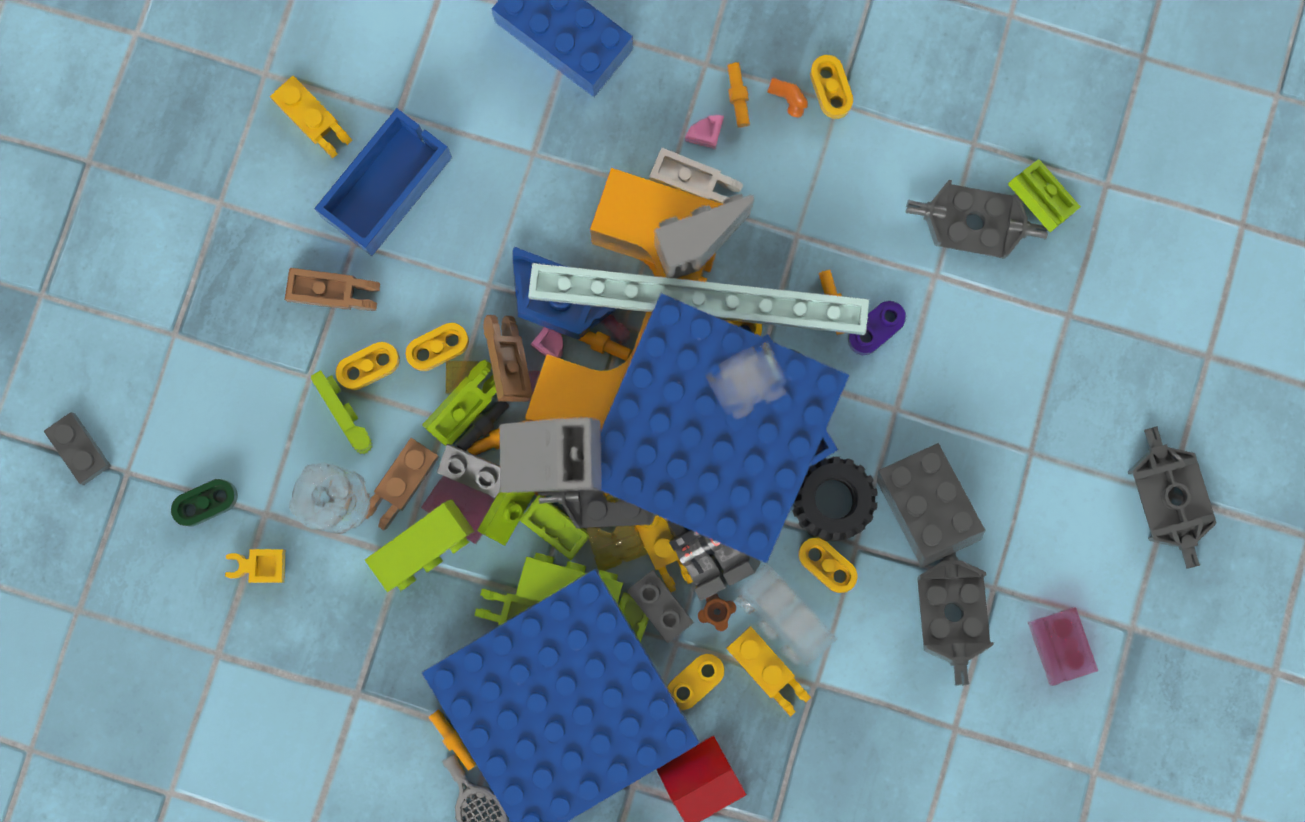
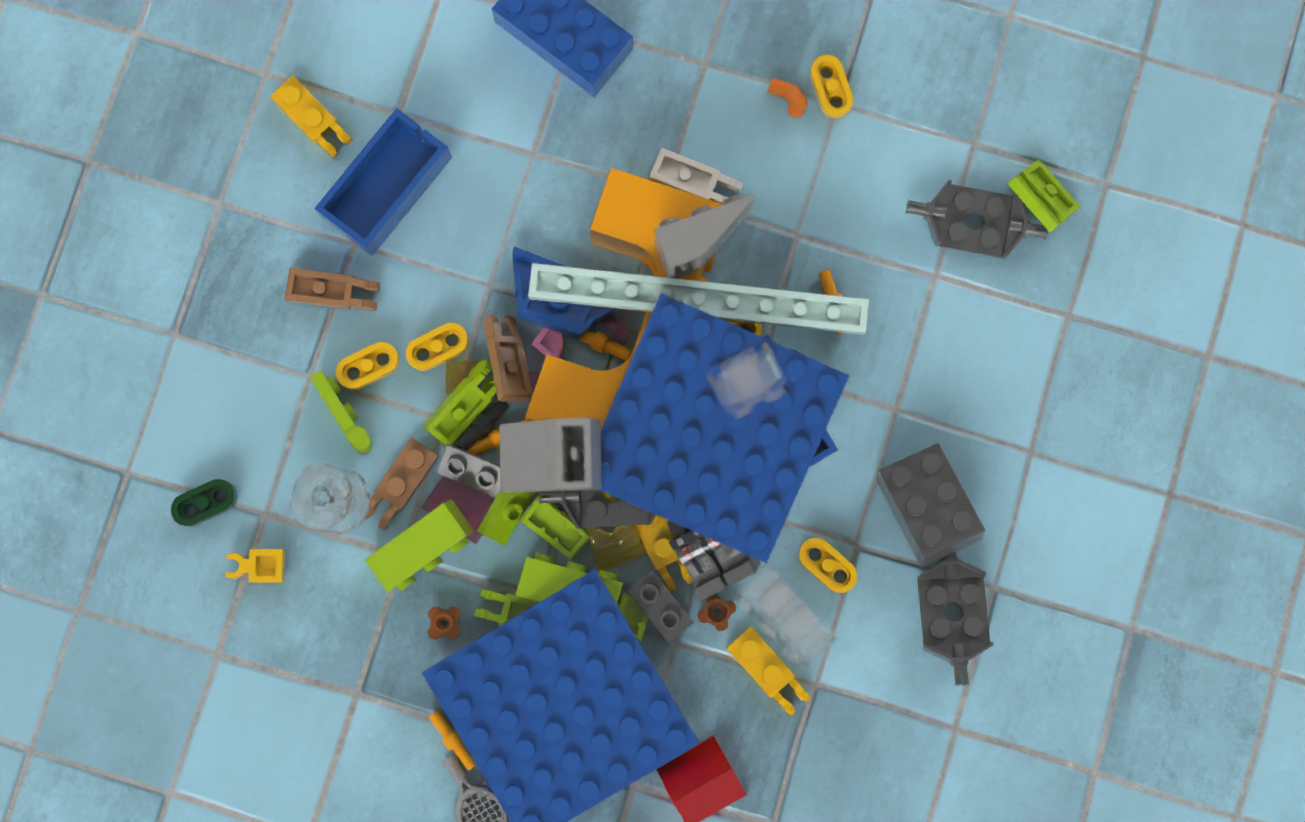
dark grey plate [44,412,111,485] -> none
yellow plate [667,653,724,710] -> none
bright pink tile [685,115,724,149] -> none
light orange bar [727,62,750,128] -> none
black tyre [792,457,878,541] -> none
dark purple plate [848,301,906,355] -> none
clear pink plate [1028,607,1098,686] -> none
dark grey plate [1128,426,1217,569] -> none
none -> dark orange plate [428,606,461,640]

